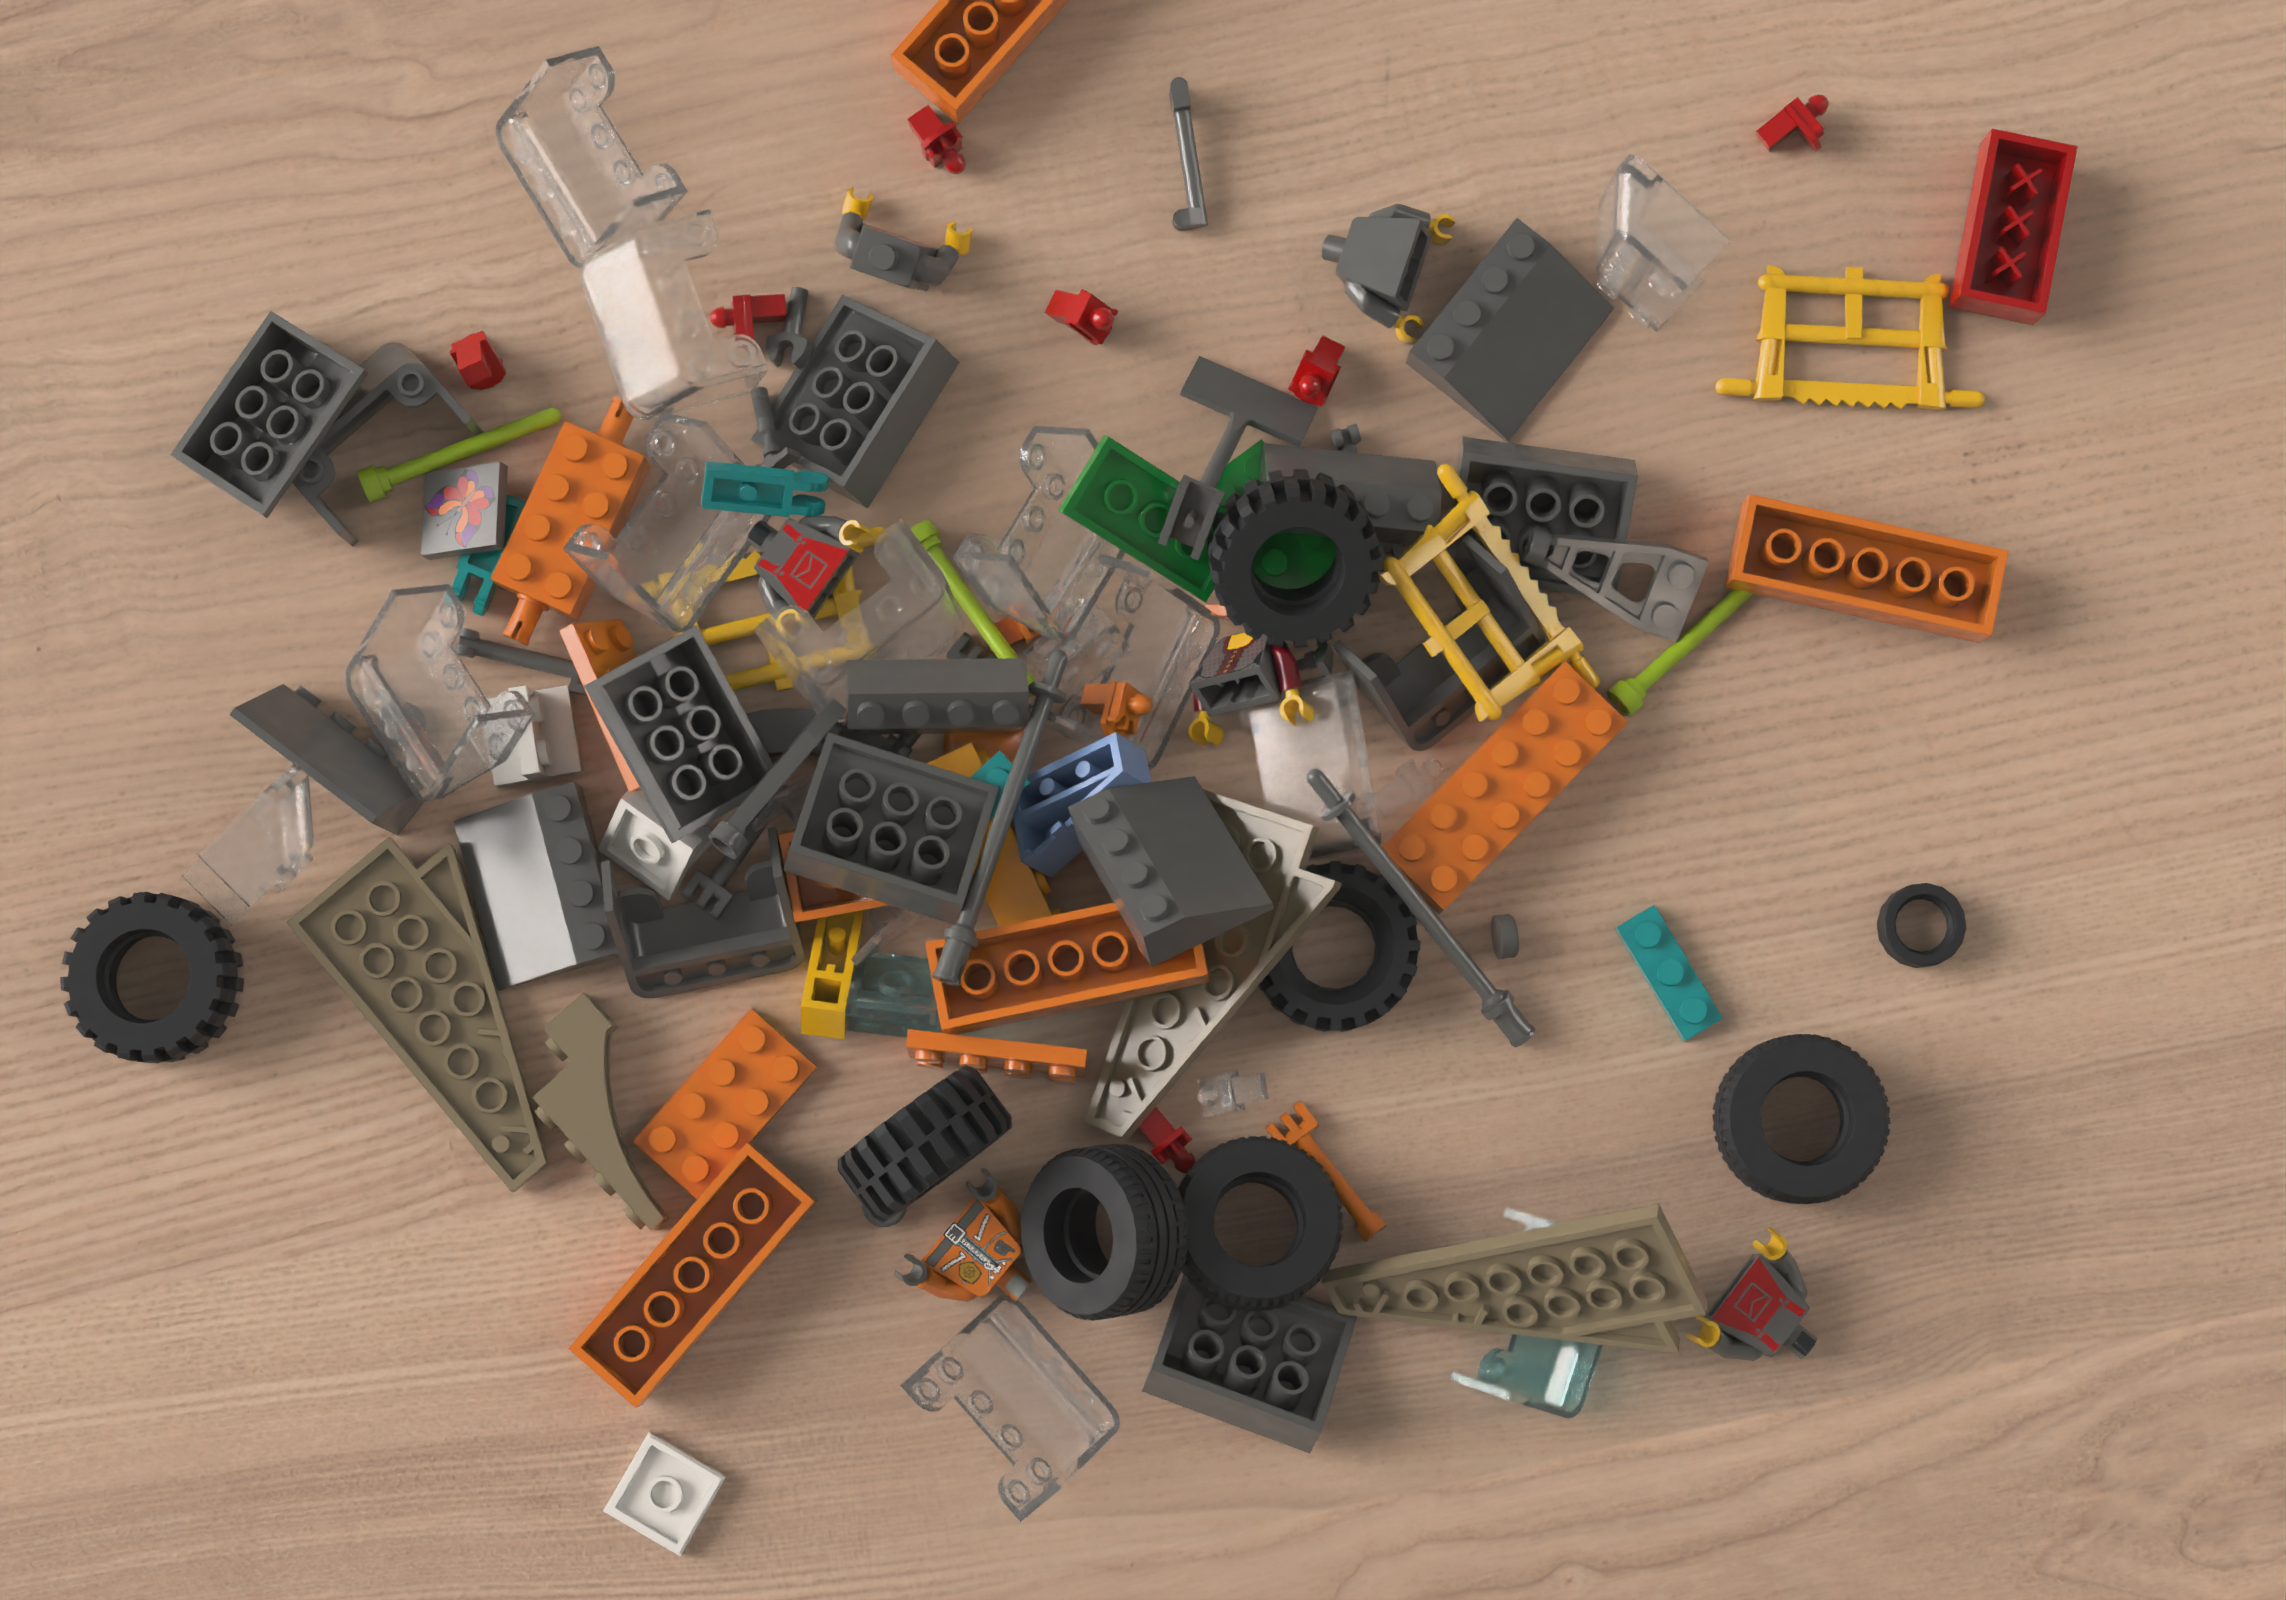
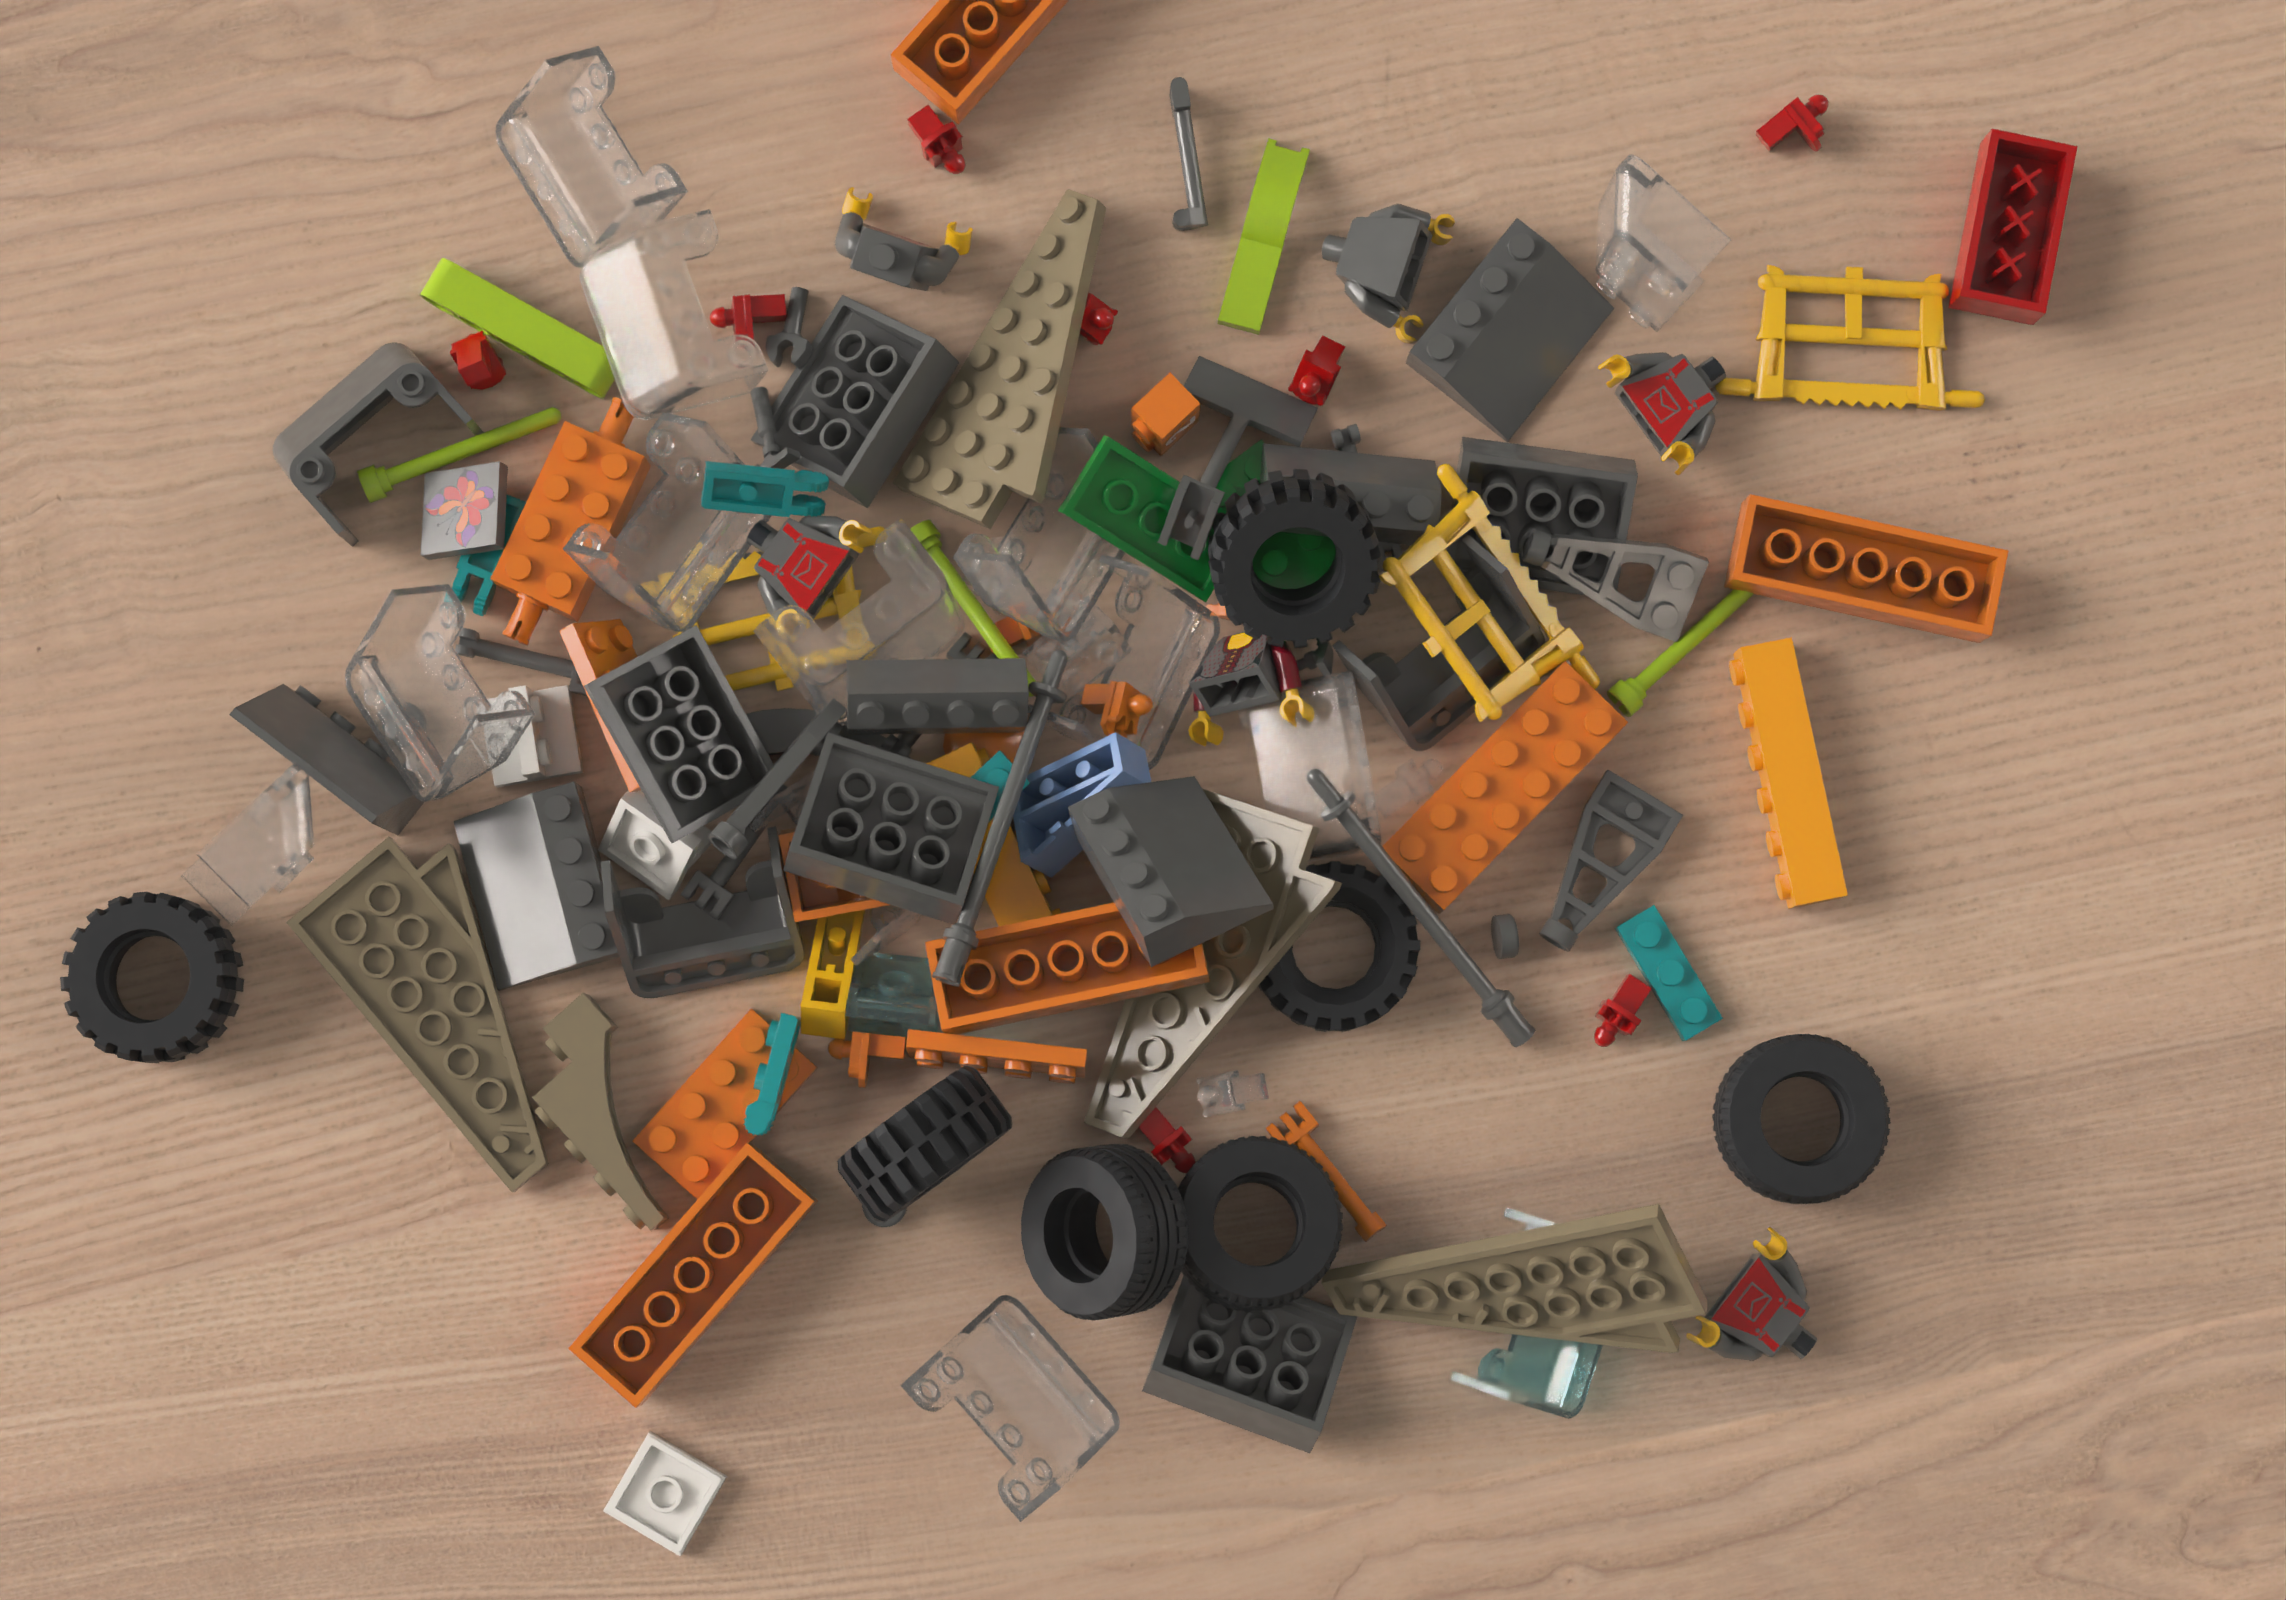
dark grey slope [170,311,369,518] -> none
torso [895,1168,1032,1302] -> none
black tyre [1877,883,1967,968] -> none
none -> lime beam [420,258,625,399]
none -> teal hinge [743,1013,801,1136]
none -> orange piece [828,1031,907,1088]
none -> dark tan wing [893,189,1106,529]
none -> orange brick [1131,372,1201,456]
none -> lime piece [1217,138,1310,335]
none -> dark grey plate [1539,770,1683,952]
none -> red piece [1594,974,1652,1047]
none -> torso [1598,352,1726,475]
none -> light orange brick [1729,637,1848,909]

